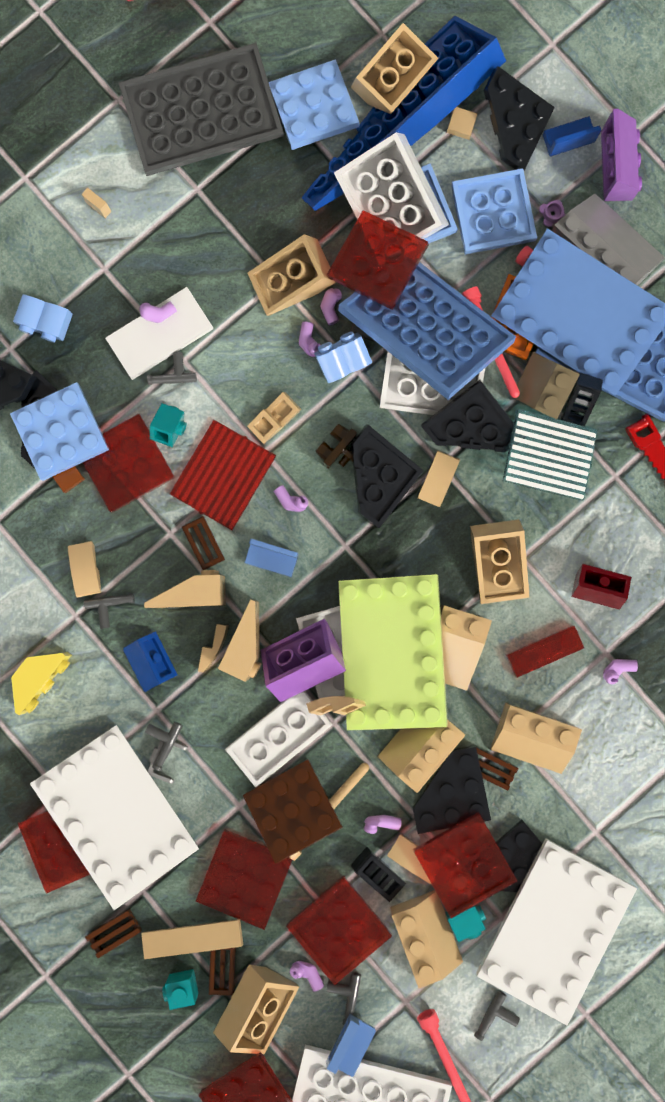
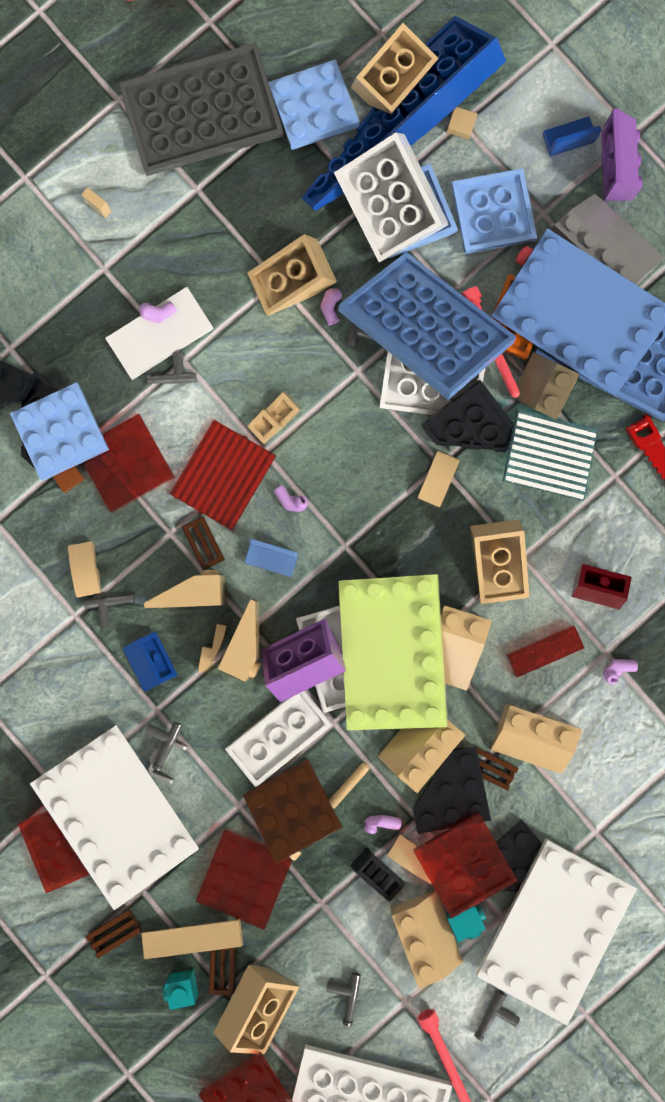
light yellow slope [11,652,72,715] -> none
light blue brick [13,294,73,343] -> none
teal brick [150,403,187,448] -> none
clear red plate [286,875,392,986] -> none
lavender arm [290,961,324,992] -> none
lavender arm [298,322,320,357] -> none
tan slope [306,696,366,715] -> none
light blue brick [314,332,372,383] -> none
dark brown hips [316,424,357,469] -> none
medium blue panel [326,1014,376,1077] -> none
clear red plate [327,210,429,310] -> none
black plate [351,425,424,528] -> none
black plate [483,66,555,171] -> none
lavender plate [539,200,566,227] -> none
black slope [561,373,603,427] -> none

